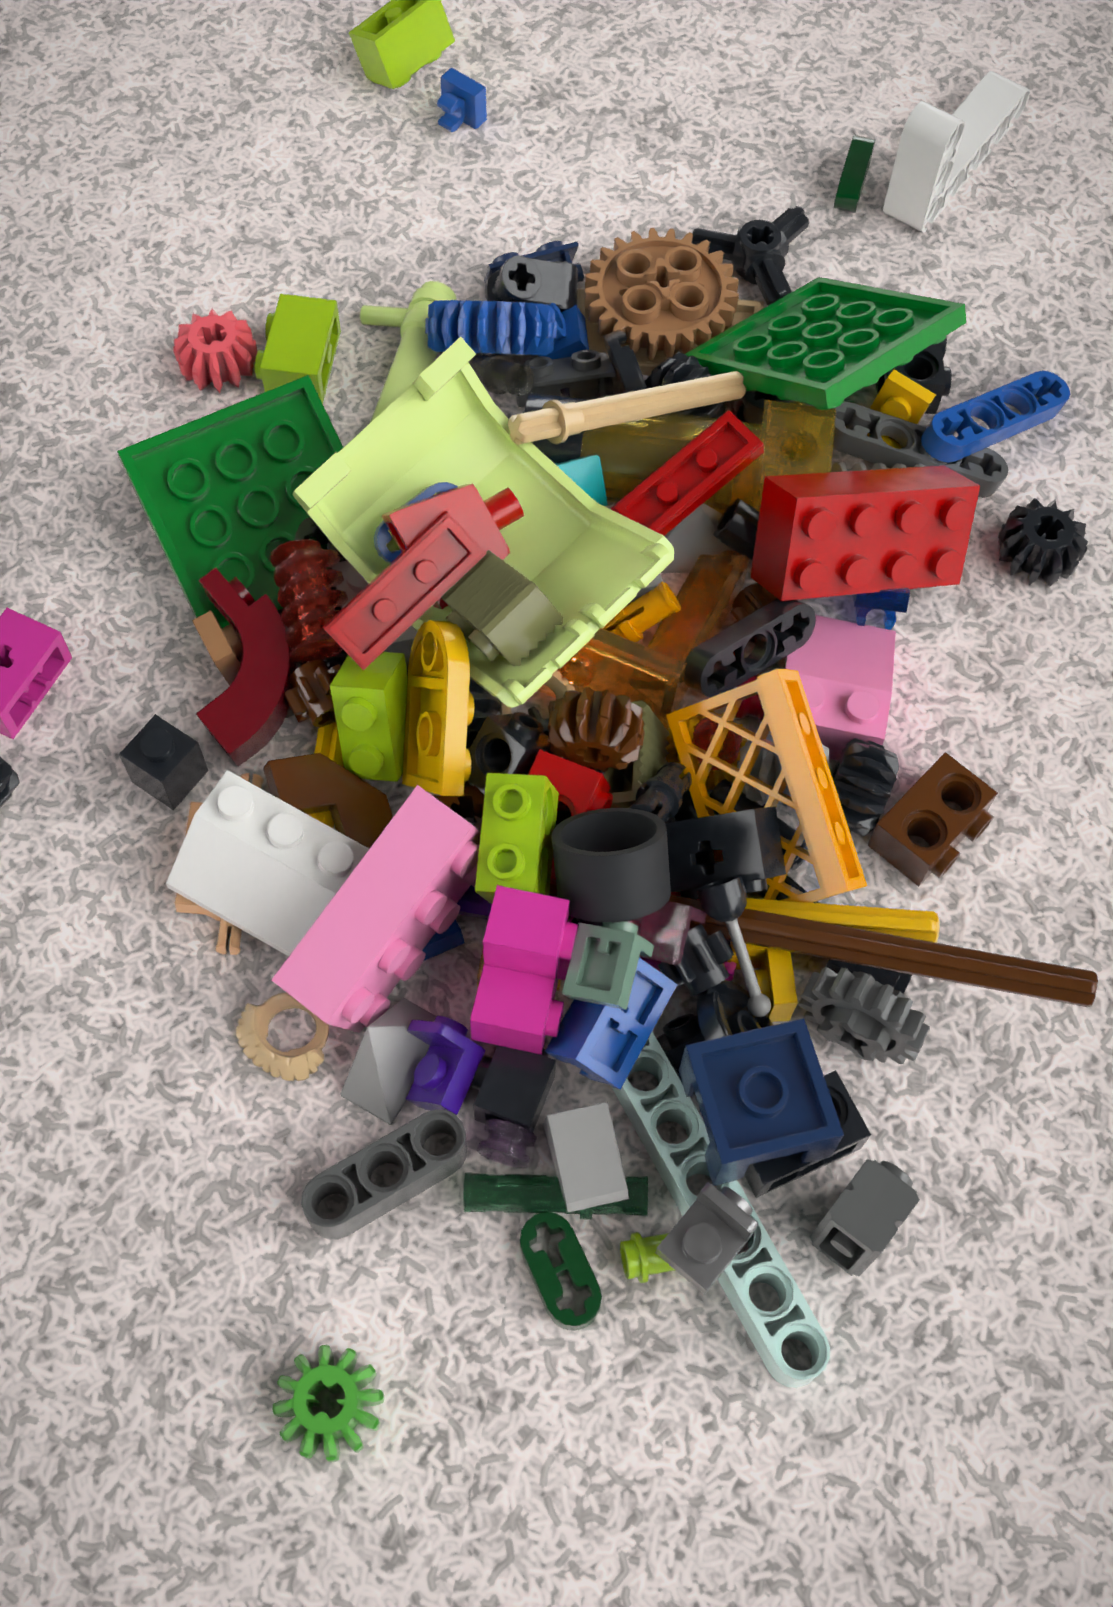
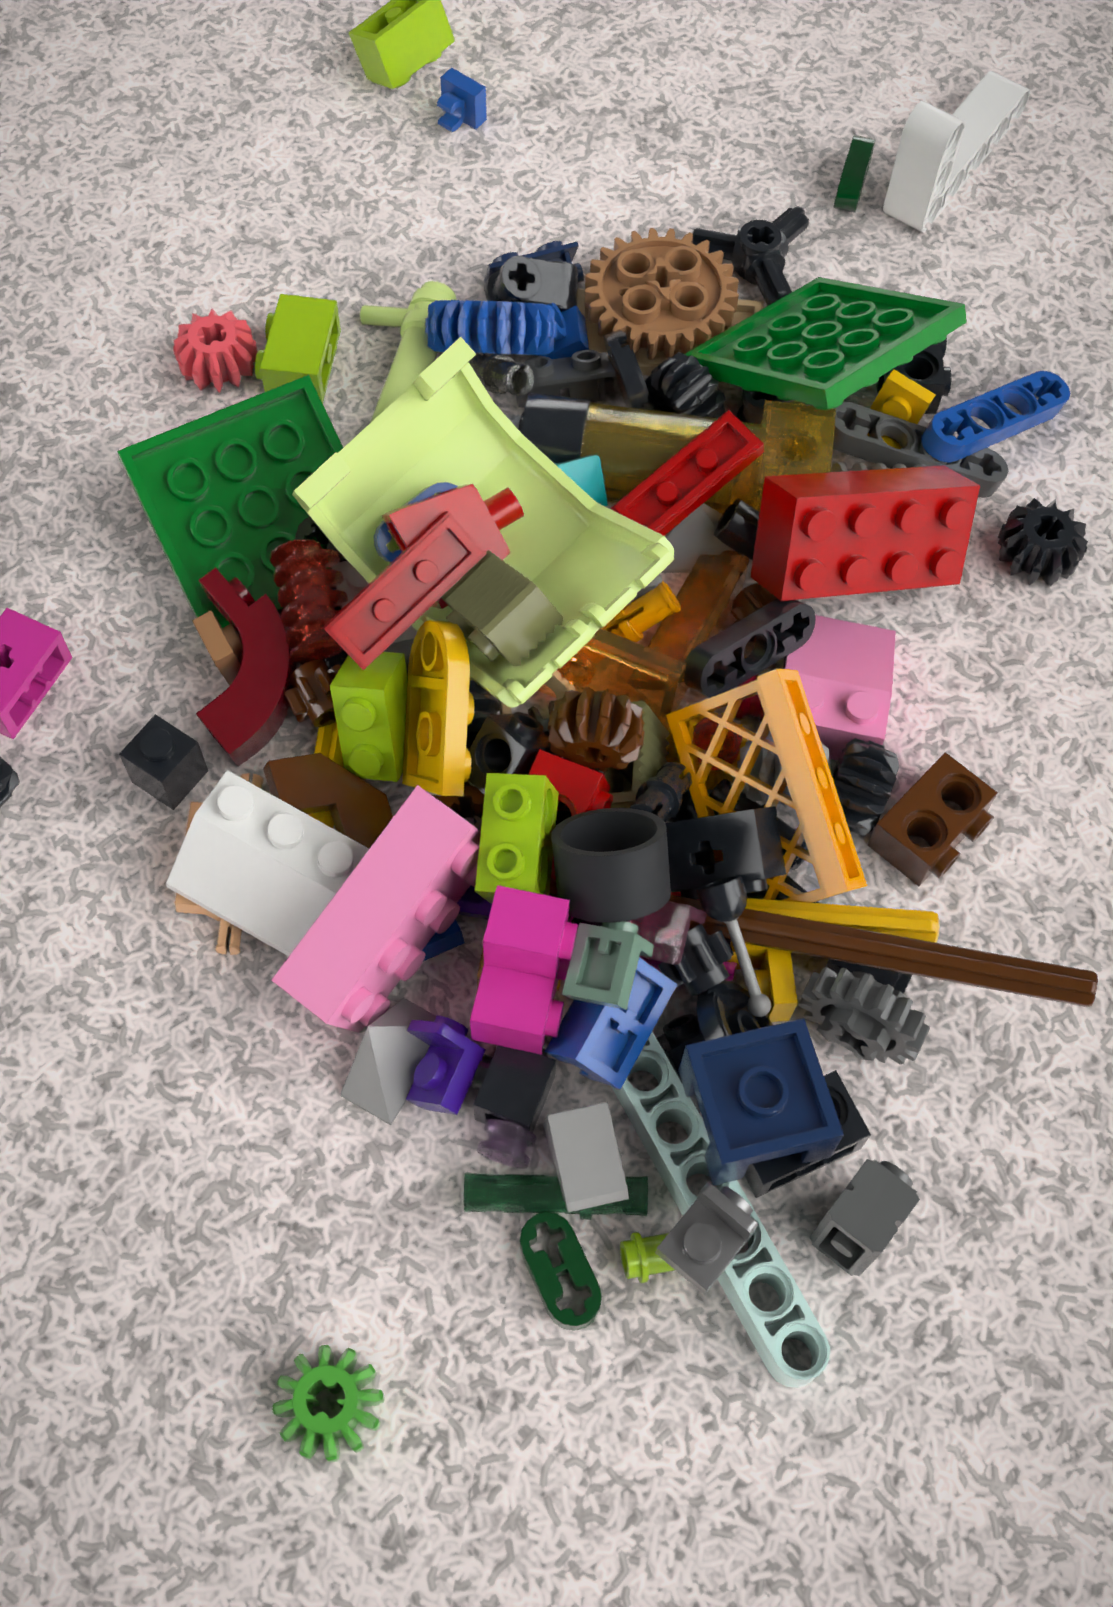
tan piece [236,992,329,1081] -> none
dark grey beam [301,1109,467,1240] -> none
tan axle [508,371,746,445] -> none
clear blue tile [852,588,910,630] -> none

